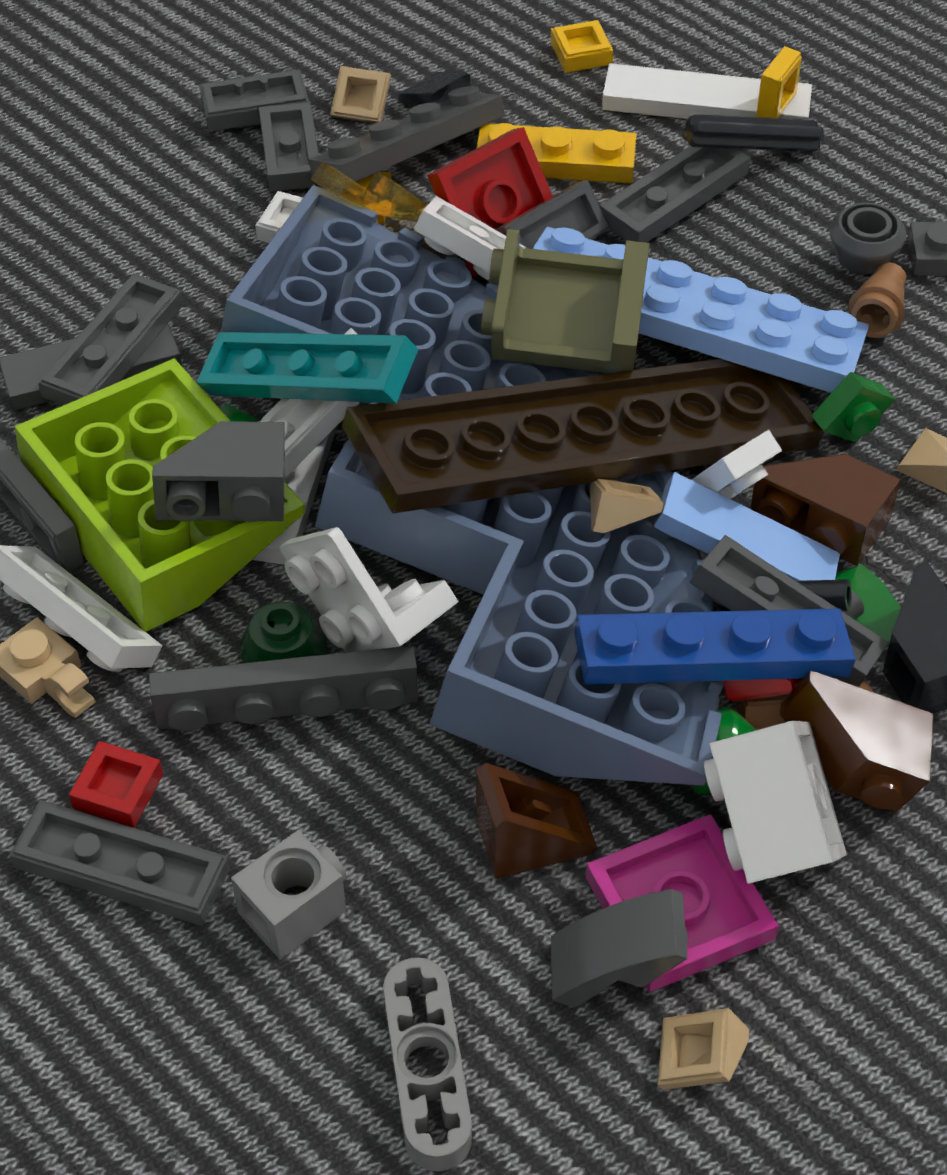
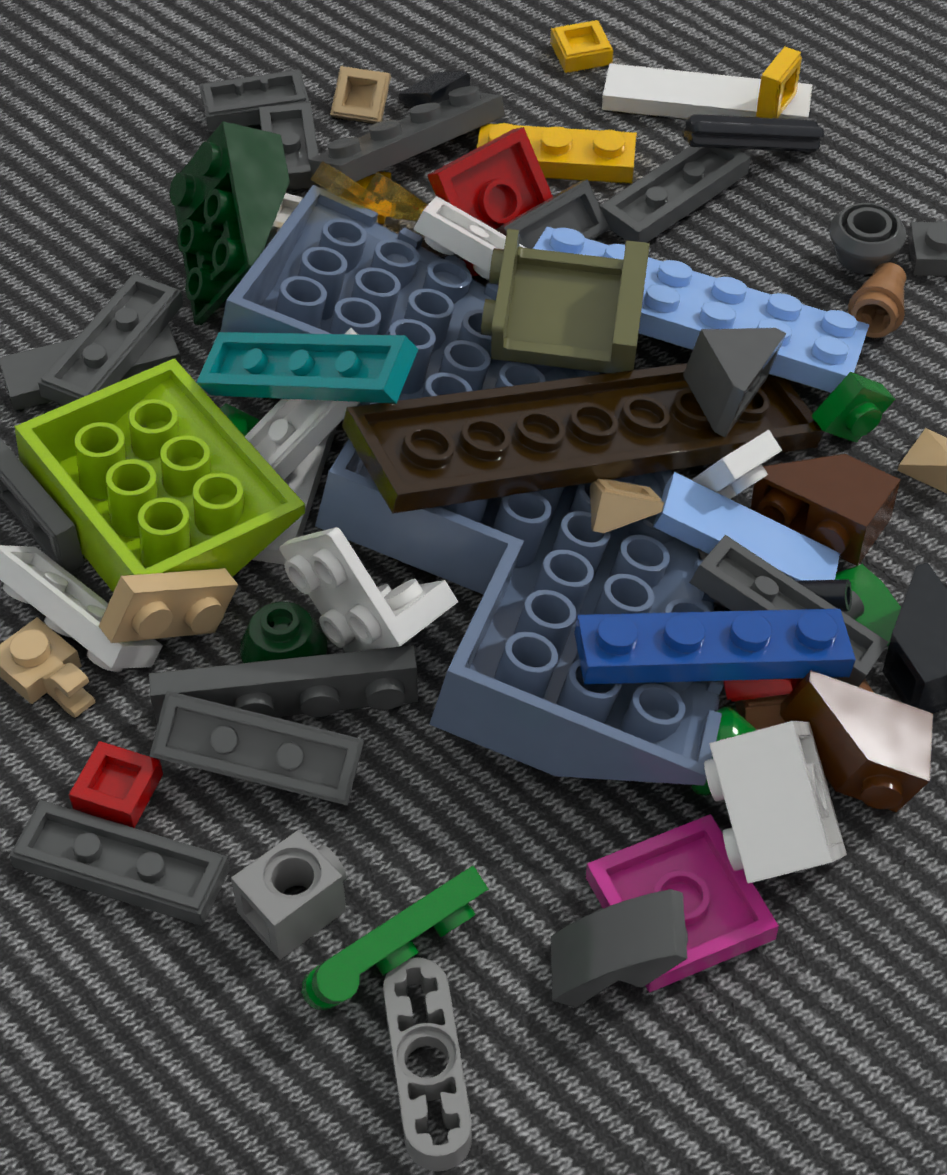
dark grey slope [152,421,285,522] -> none
reddish brown slope [476,762,598,879] -> none
tan slope [658,1008,749,1090] -> none
none -> tan plate [99,568,238,643]
none -> dark grey tile [150,691,364,806]
none -> dark green slope [169,121,290,325]
none -> green plate [302,865,489,1010]
none -> dark grey slope [683,328,786,437]

